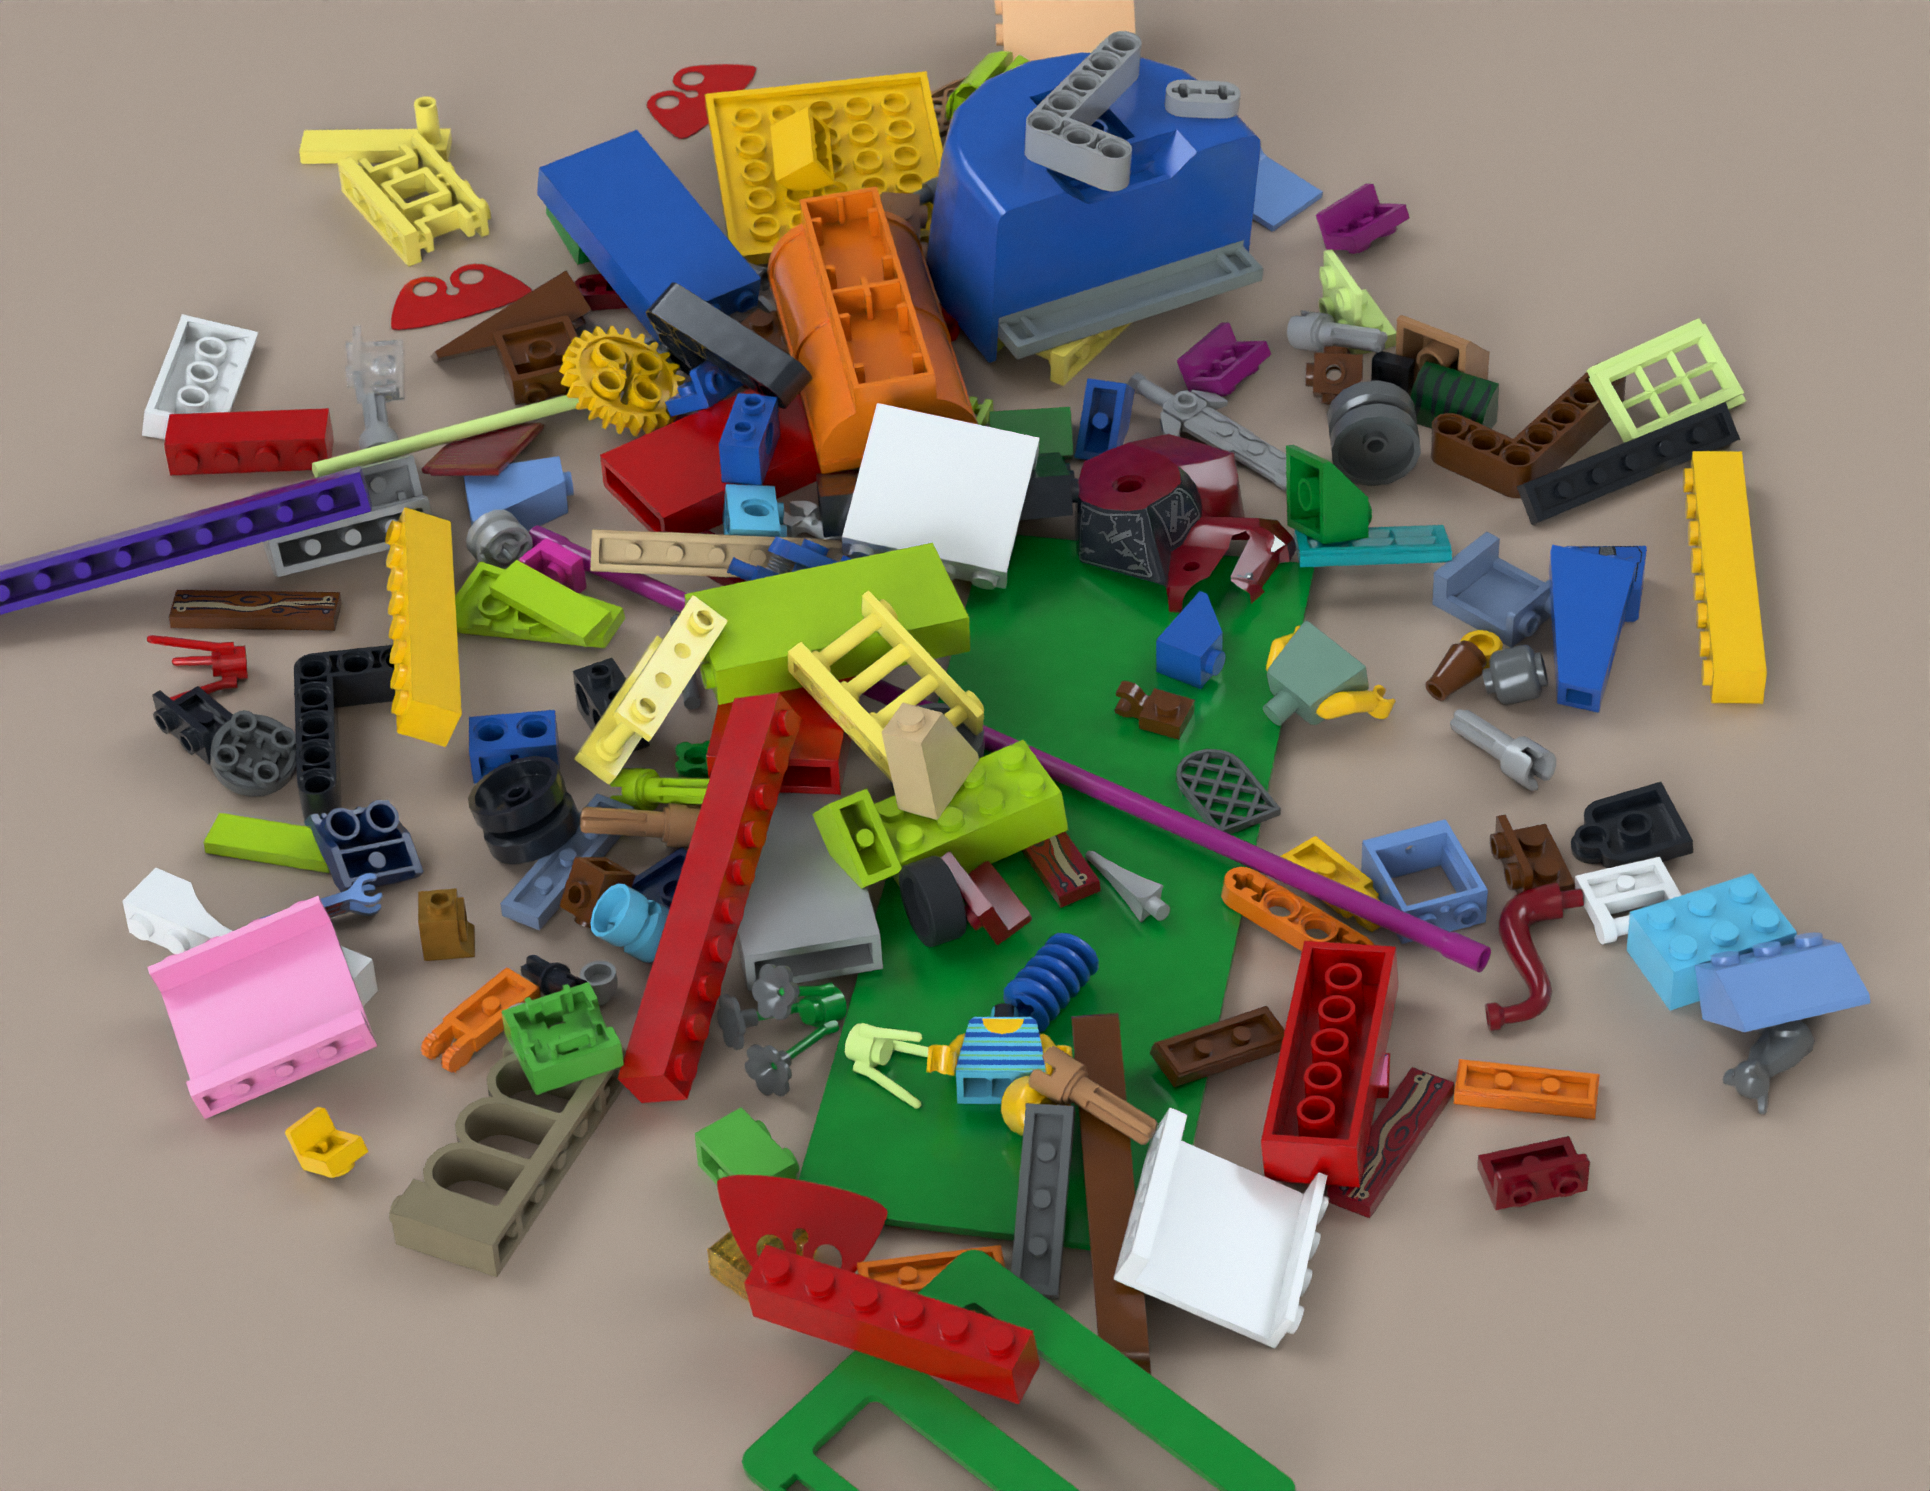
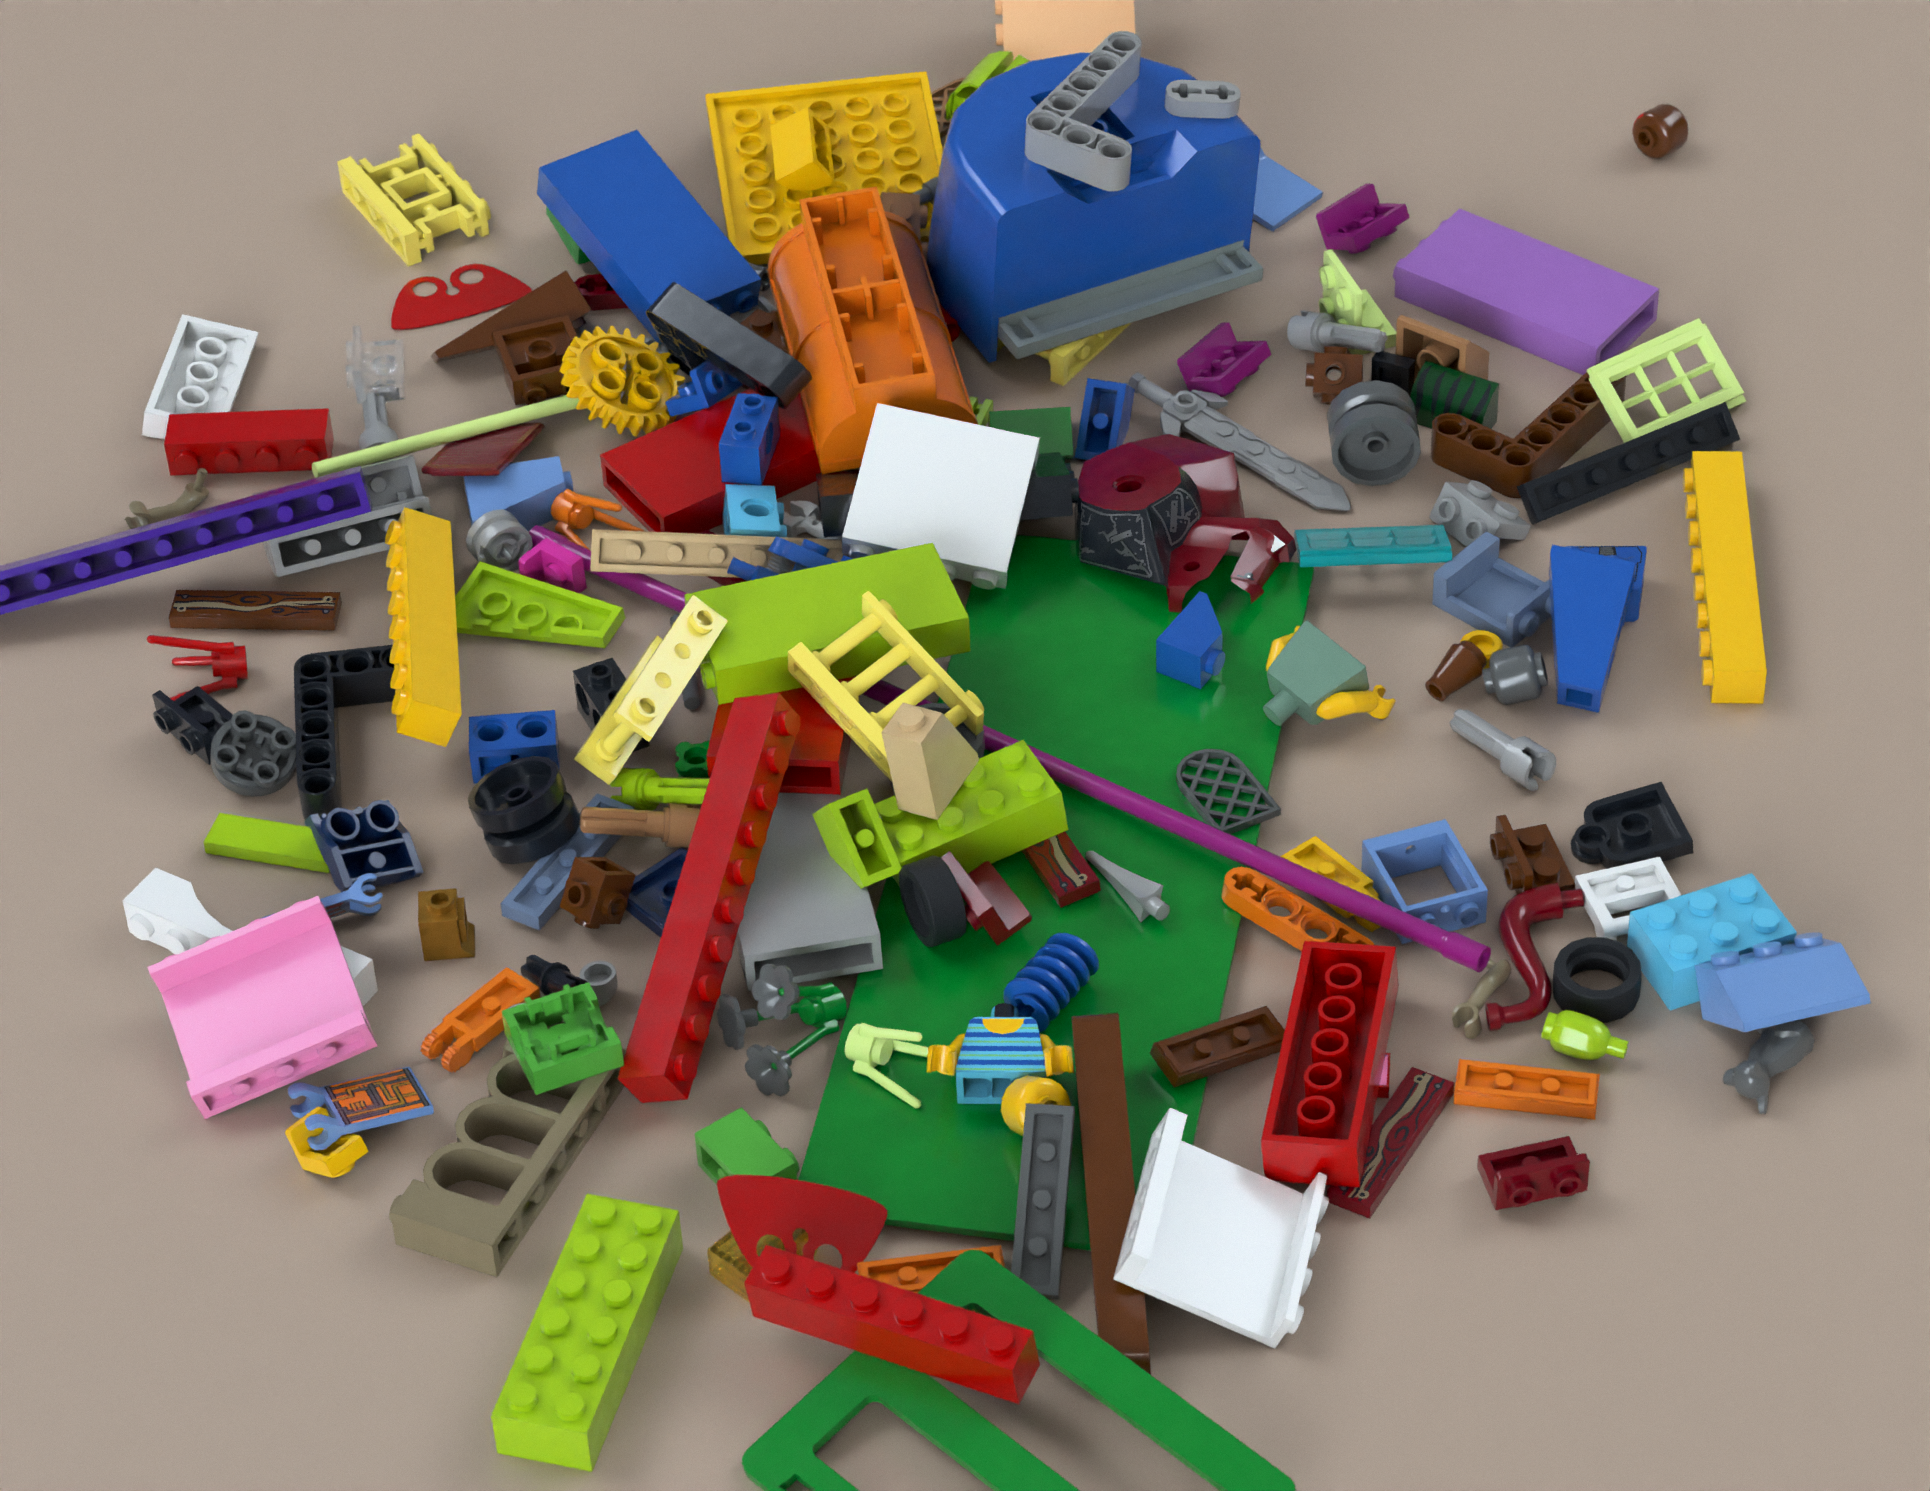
light yellow piece [299,96,452,164] -> none
lime tile [489,560,613,648] -> none
medium azure wheel [590,883,669,963] -> none
red piece [647,64,756,139] -> none
medium nougat piece [1028,1046,1158,1145] -> none
reddish brown plate [1115,681,1195,740] -> none
green slope [1286,445,1372,544] -> none
none -> dark tan piece [125,468,209,529]
none -> flag [288,1066,434,1150]
none -> lime brick [491,1194,683,1472]
none -> orange plant [551,489,644,550]
none -> medium lavender brick [1393,209,1659,375]
none -> light grey bracket [1430,480,1531,547]
none -> dark tan piece [1452,959,1511,1039]
none -> lime plant [1541,1010,1629,1060]
none -> black tyre [1552,937,1642,1023]
none -> reddish brown head [1632,104,1689,158]

